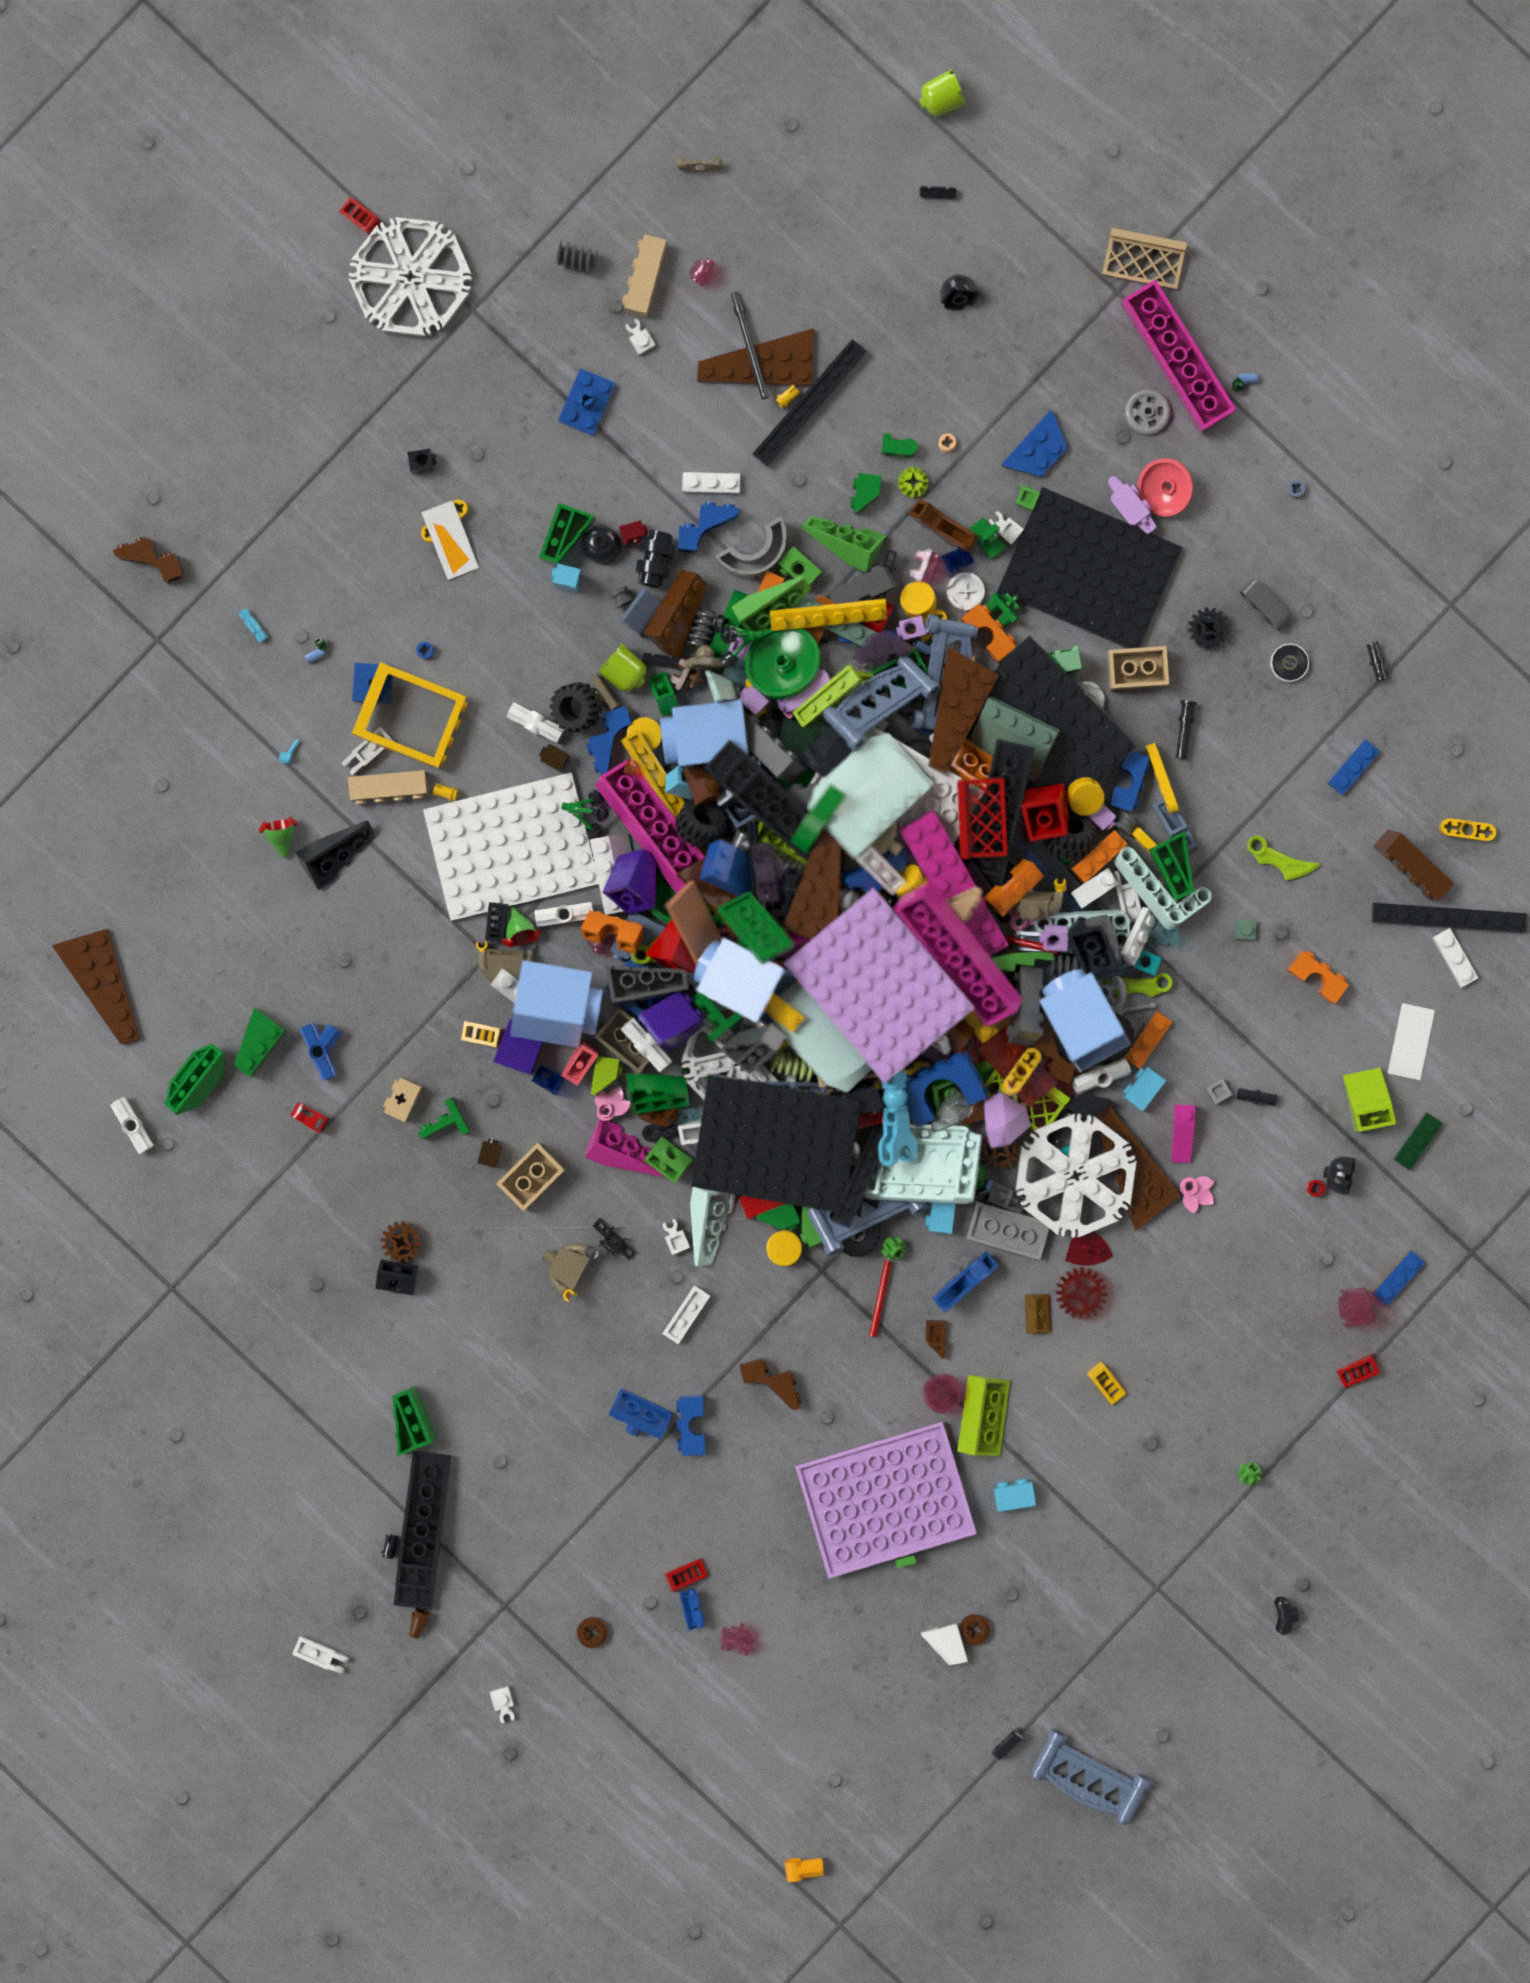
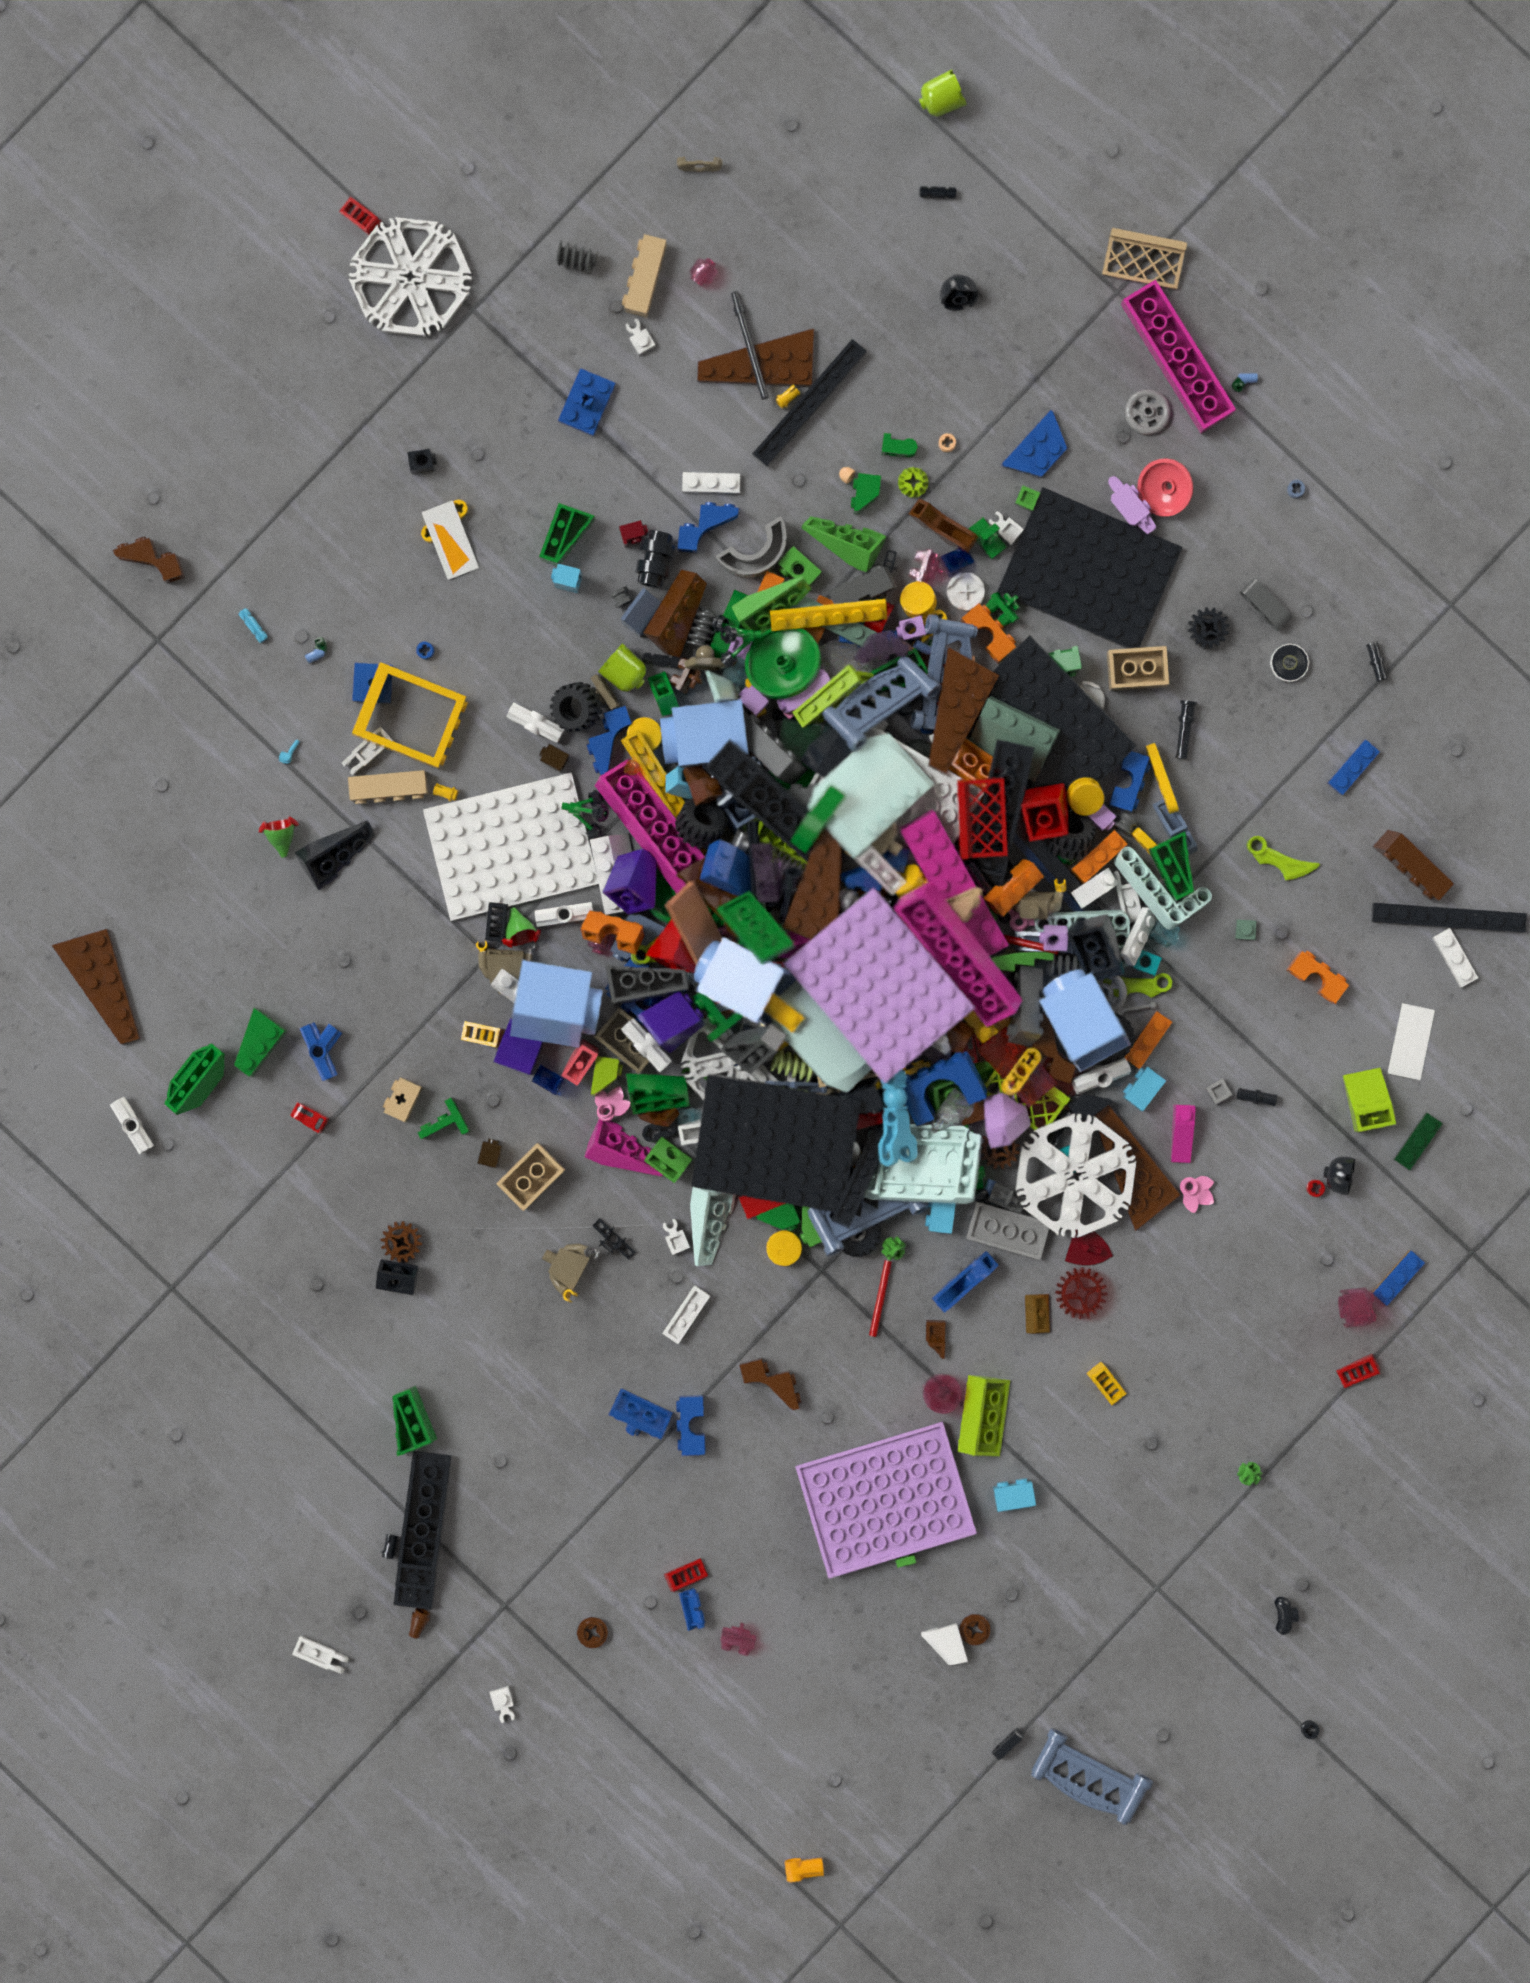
black cylinder [583,525,621,564] -> none
yellow beam [1439,818,1496,842] -> none
none -> light nougat hinge [839,467,856,484]
none -> black bush [1301,1720,1320,1739]

